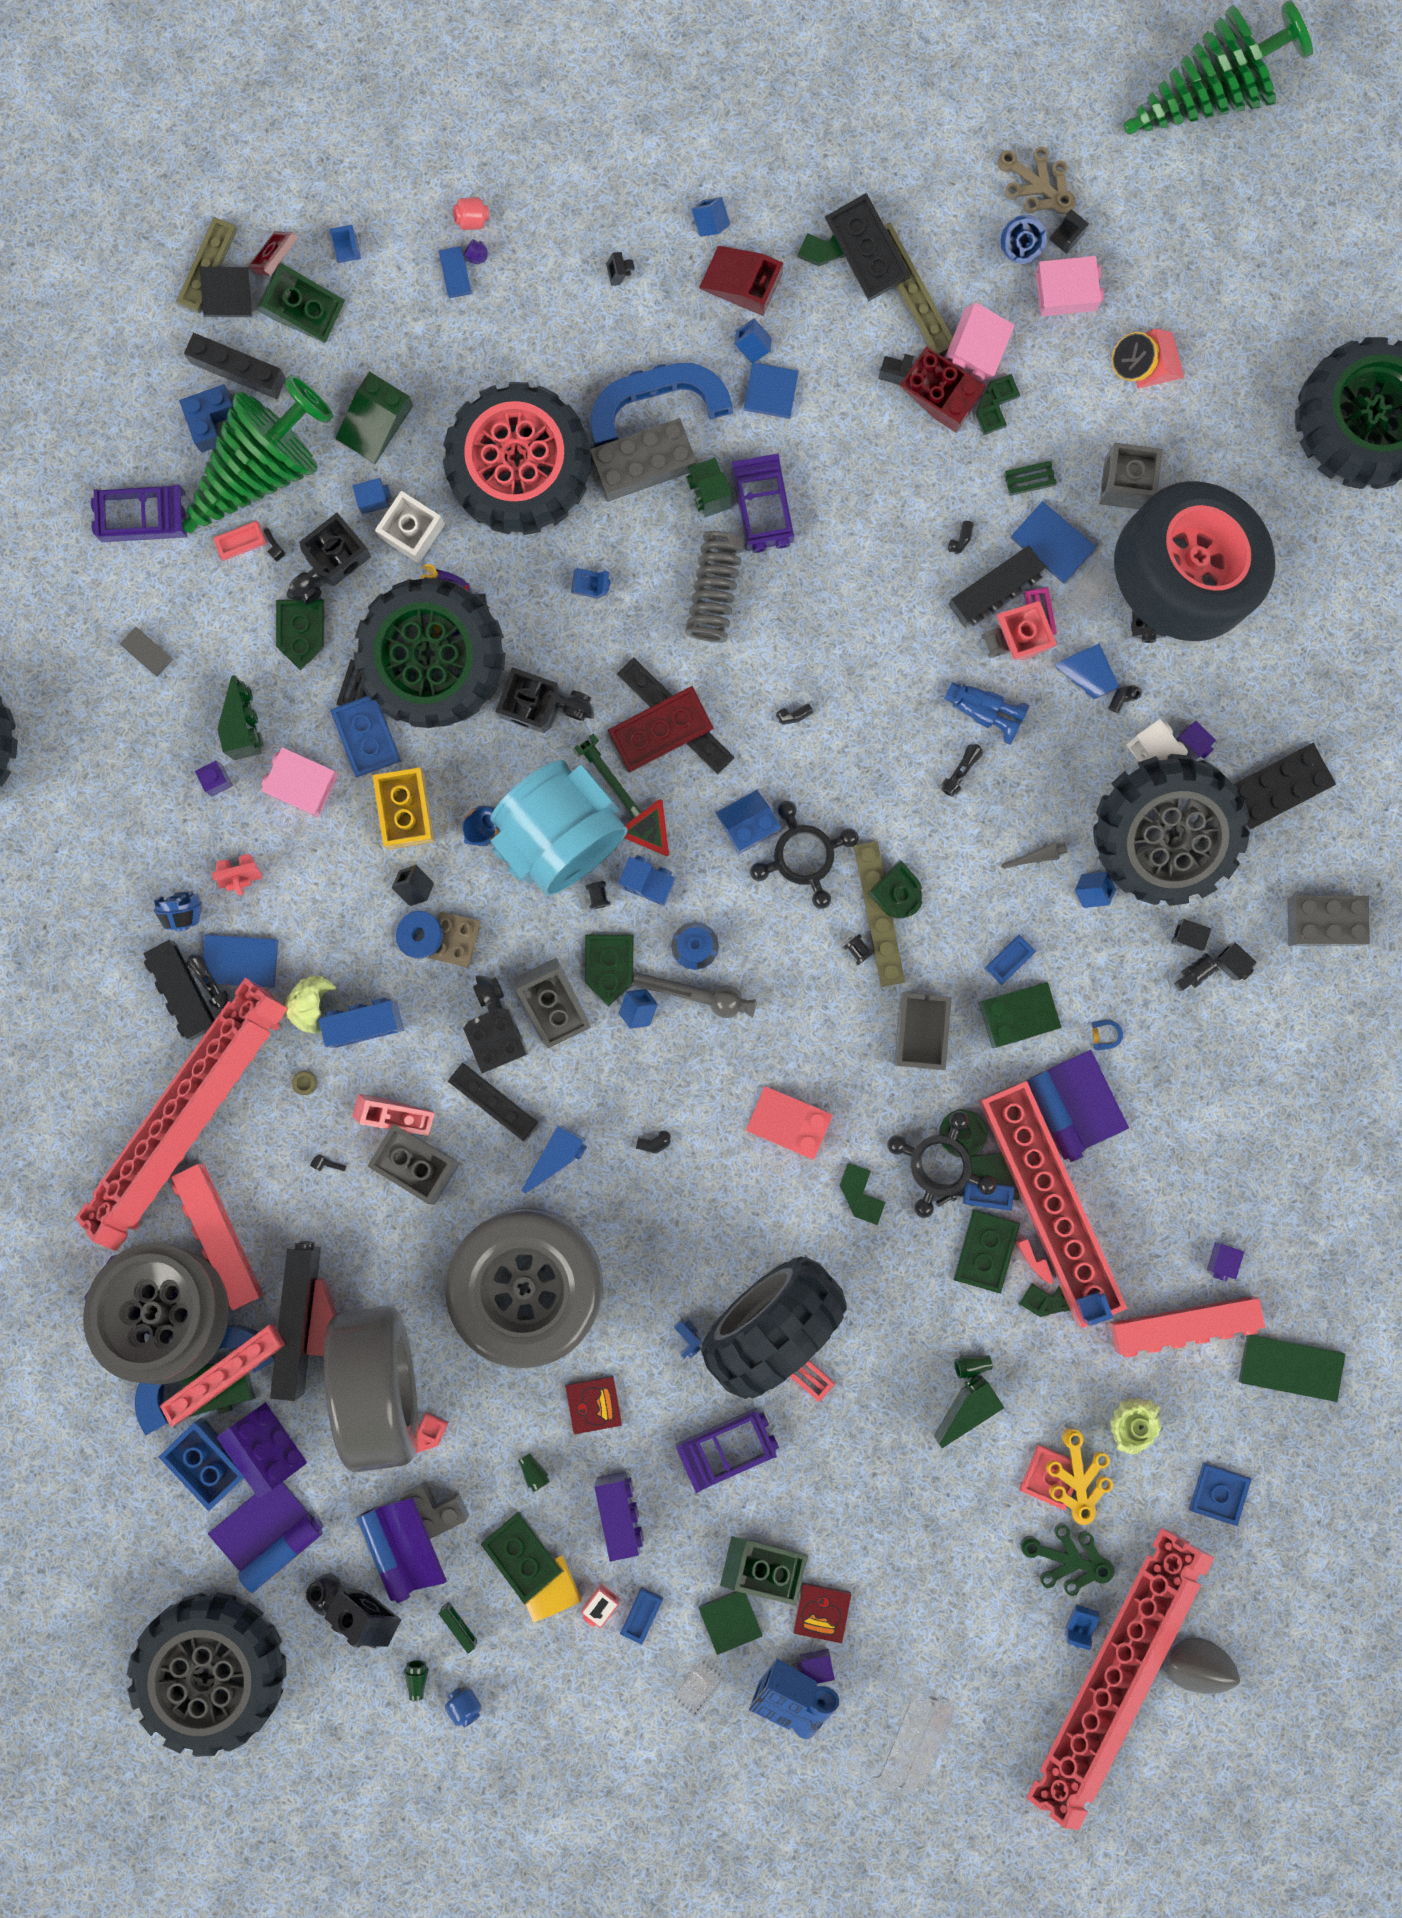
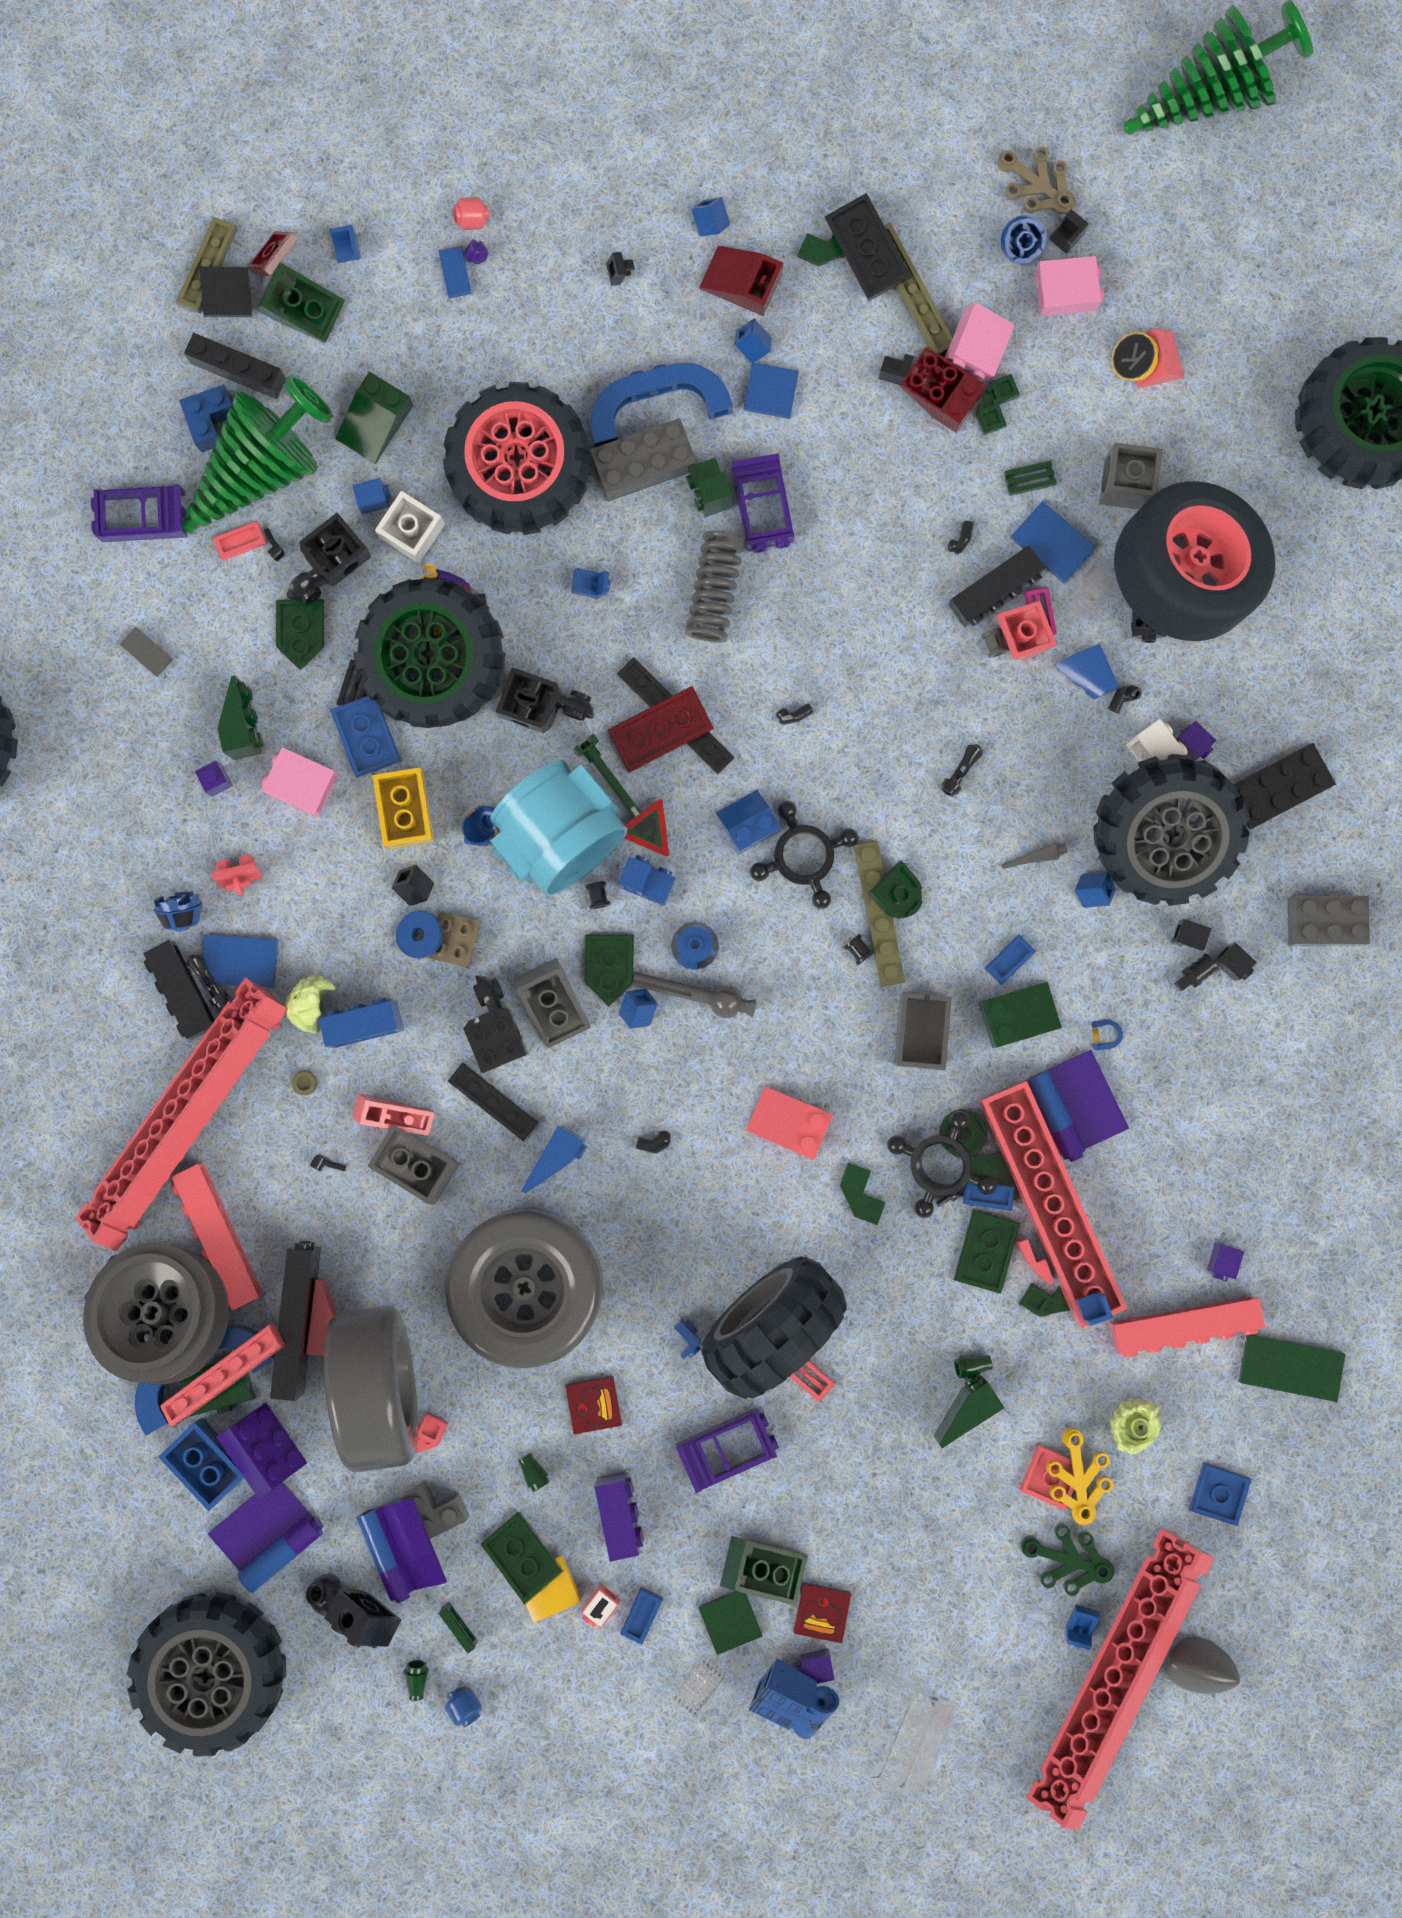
blue piece [944,682,1030,745] -> none

